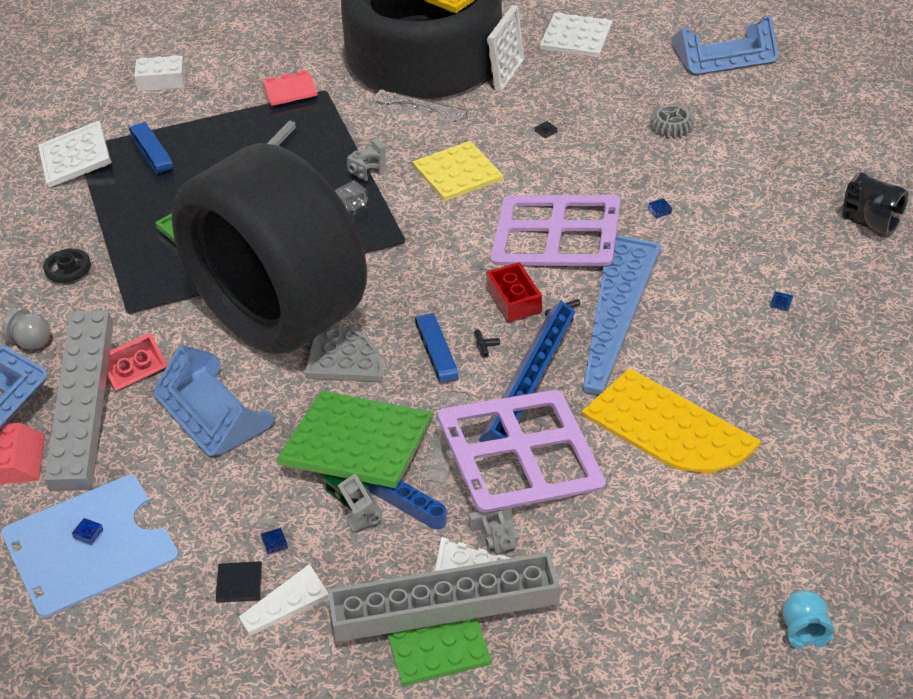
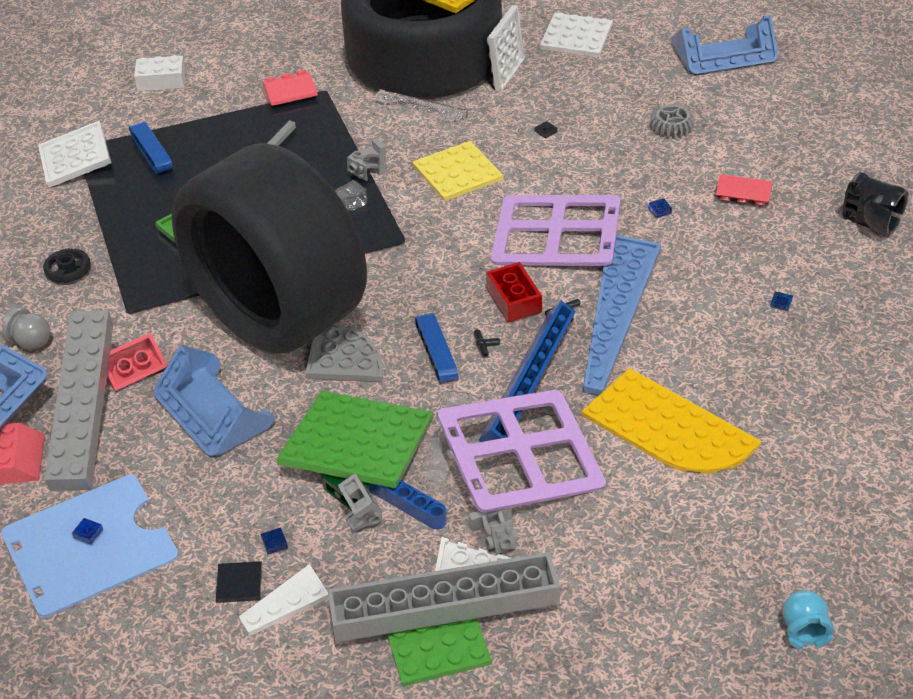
none -> coral slope [716,174,772,206]

